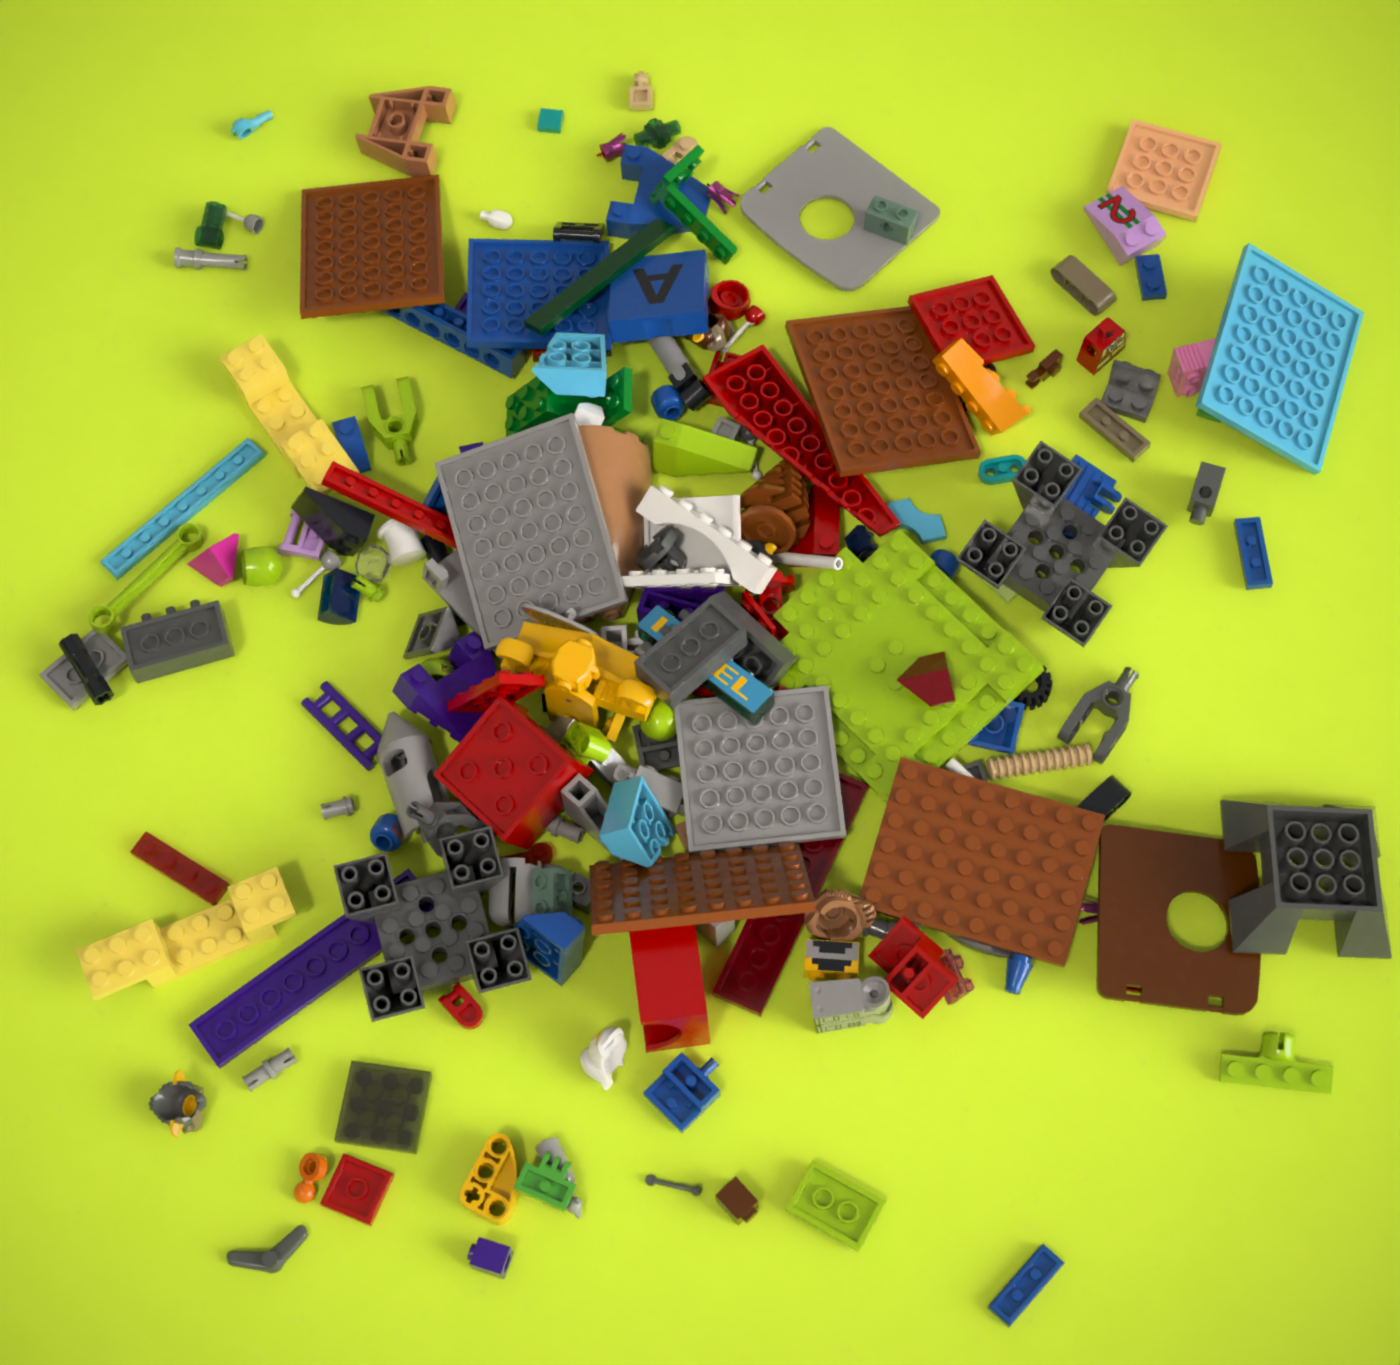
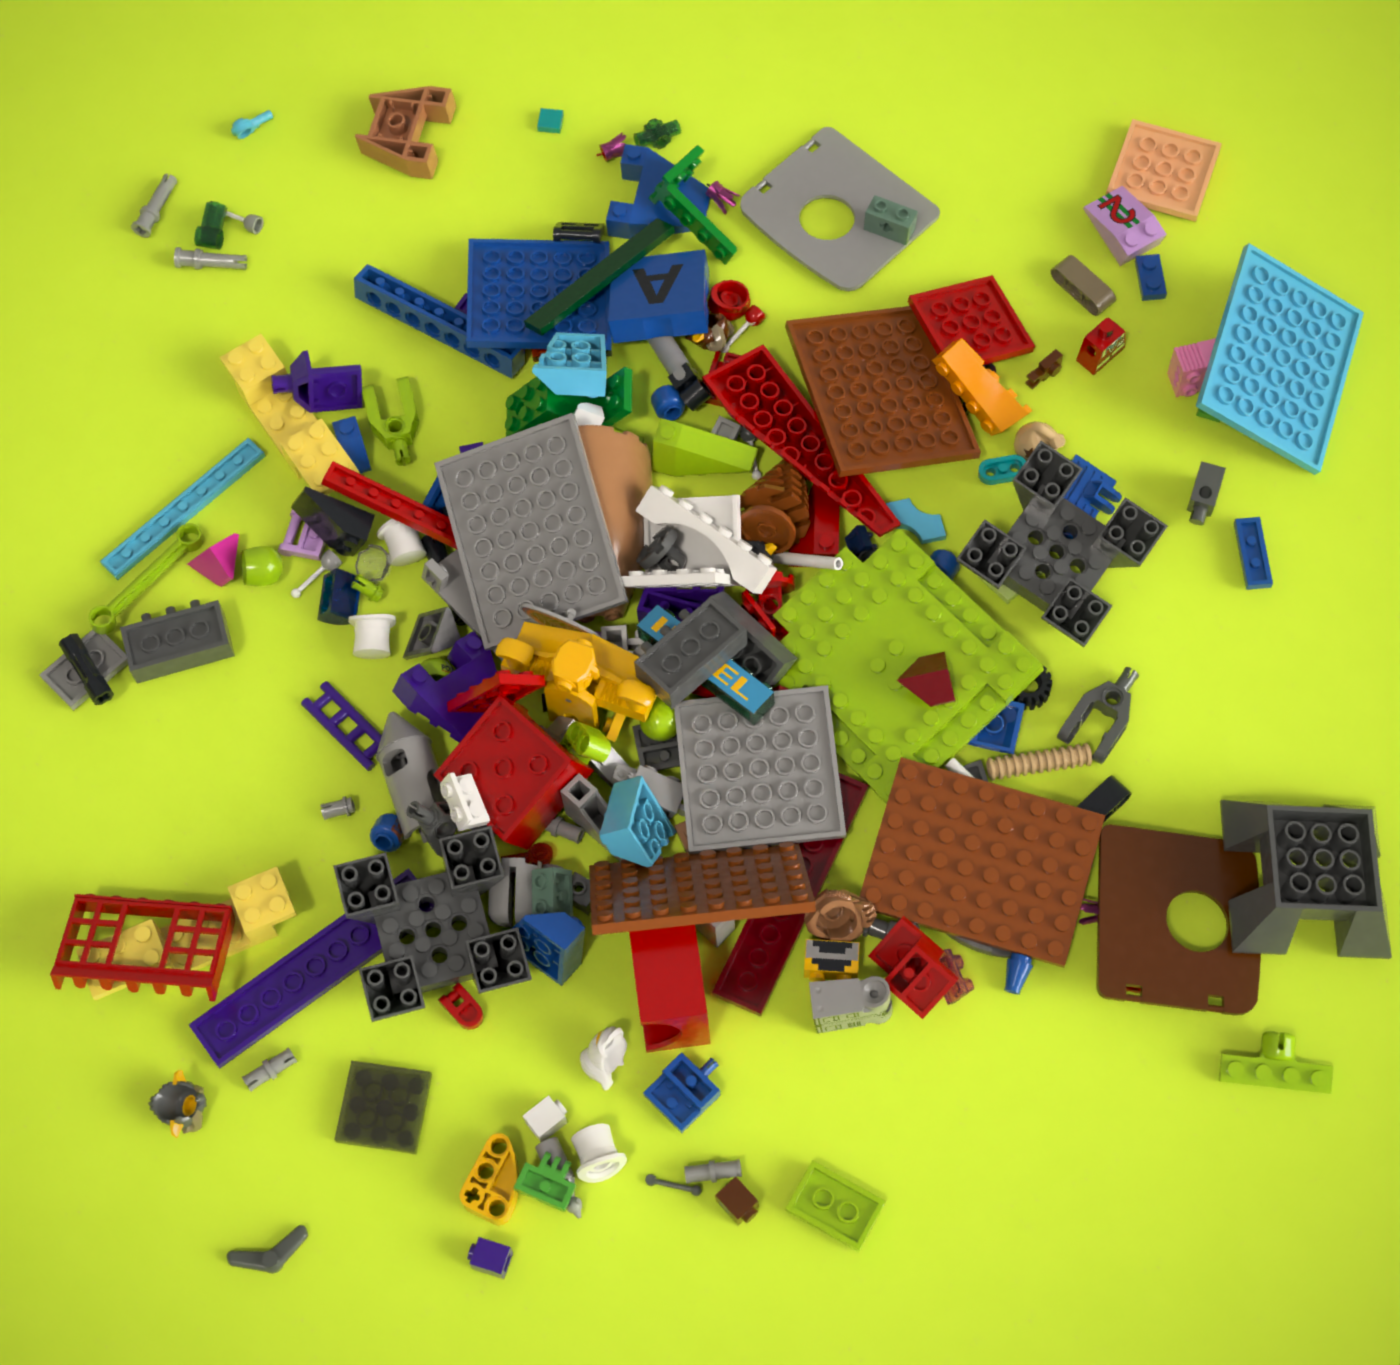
clear red plate [130,832,230,906] -> none
orange plate [293,1153,327,1203] -> none
dark orange plate [300,174,445,319] -> none
red tile [320,1153,395,1226] -> none
white cylinder [480,209,513,230] -> none
tan plate [629,71,653,111] -> none
tan plate [662,136,698,165] -> none
blue tile [988,1244,1064,1328] -> none
dark tan plate [1079,398,1151,462] -> none
dark grey bracket [1101,360,1161,423] -> none
none -> red window [50,894,236,1002]
none -> light grey pin [131,174,177,238]
none -> dark purple plate [271,350,362,413]
none -> white piece [348,614,396,659]
none -> white bracket [440,772,490,831]
none -> white brick [523,1095,567,1142]
none -> white piece [571,1124,627,1183]
none -> light grey pin [684,1159,742,1184]
none -> tan piece [1014,421,1066,460]

